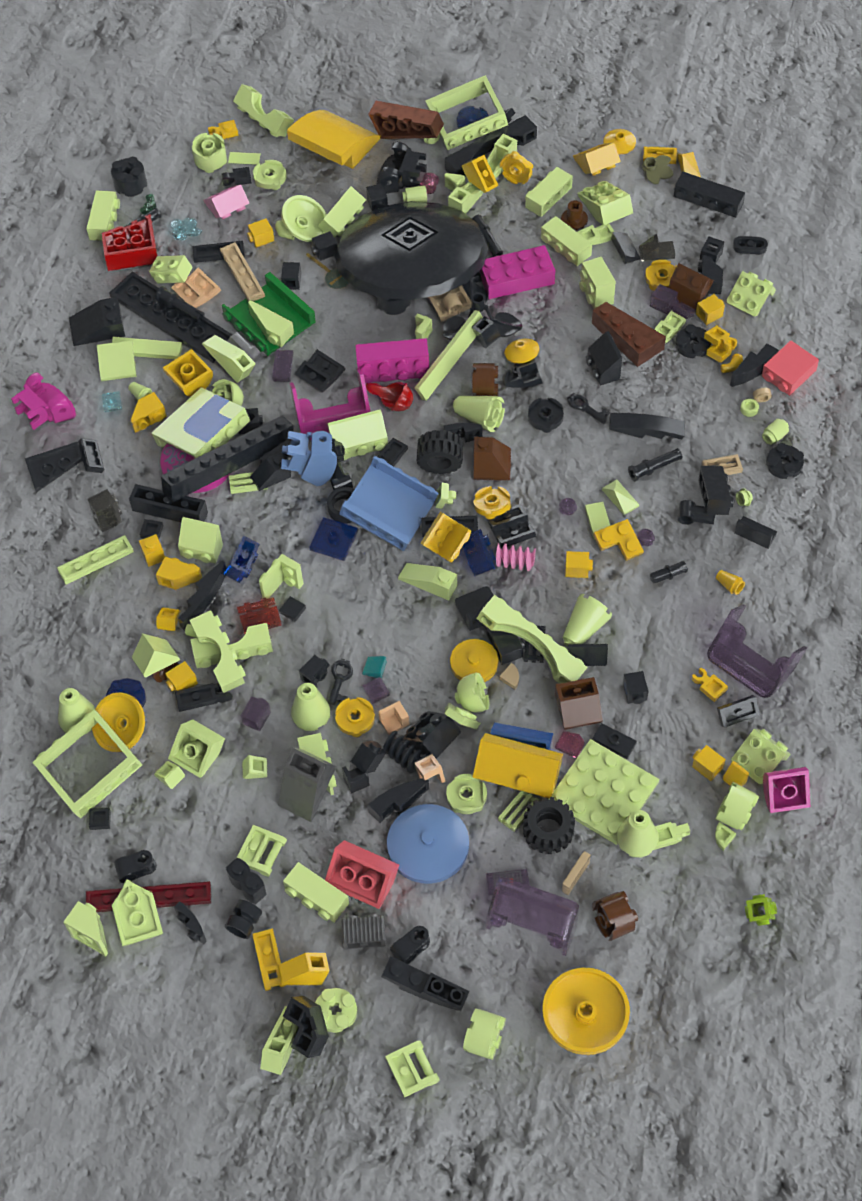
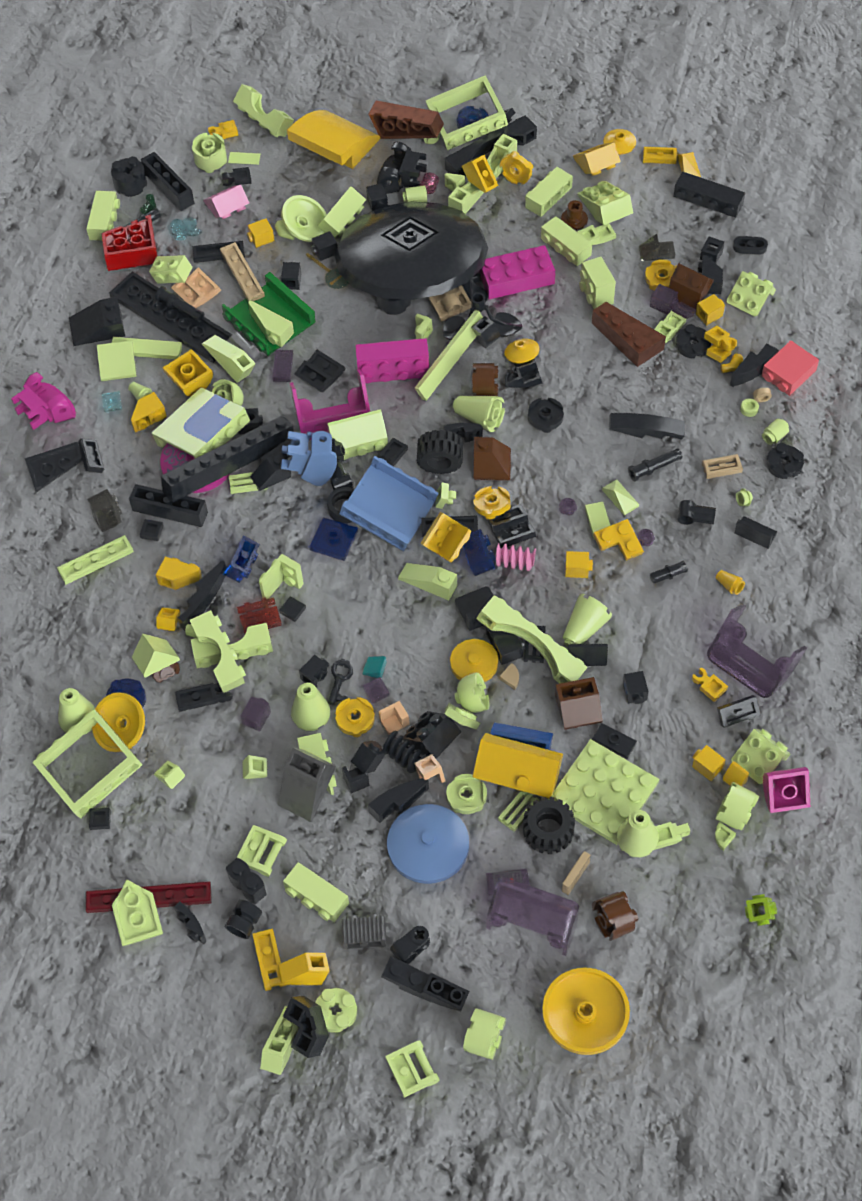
yellowish green slope [64,901,108,957] -> none
black piece [114,850,157,883] -> none
yellow brick [139,534,165,567] -> none
yellow brick [165,661,198,692] -> none
yellowish green slope [168,720,225,778] -> none
yellowish green slope [178,517,223,564] -> none
yellowish green plate [253,160,287,190] -> none
coral slope [325,840,399,909] -> none
red piece [366,382,413,411] -> none
black pin [472,214,503,257] -> none
clear pink slope [555,731,585,758] -> none
black piece [567,393,610,424] -> none
black slope [585,331,622,386] -> none
black slope [611,232,641,264] -> none
olive plate [642,155,674,184] -> none
black brick [698,466,734,515] -> none
none -> black brick [141,152,195,211]

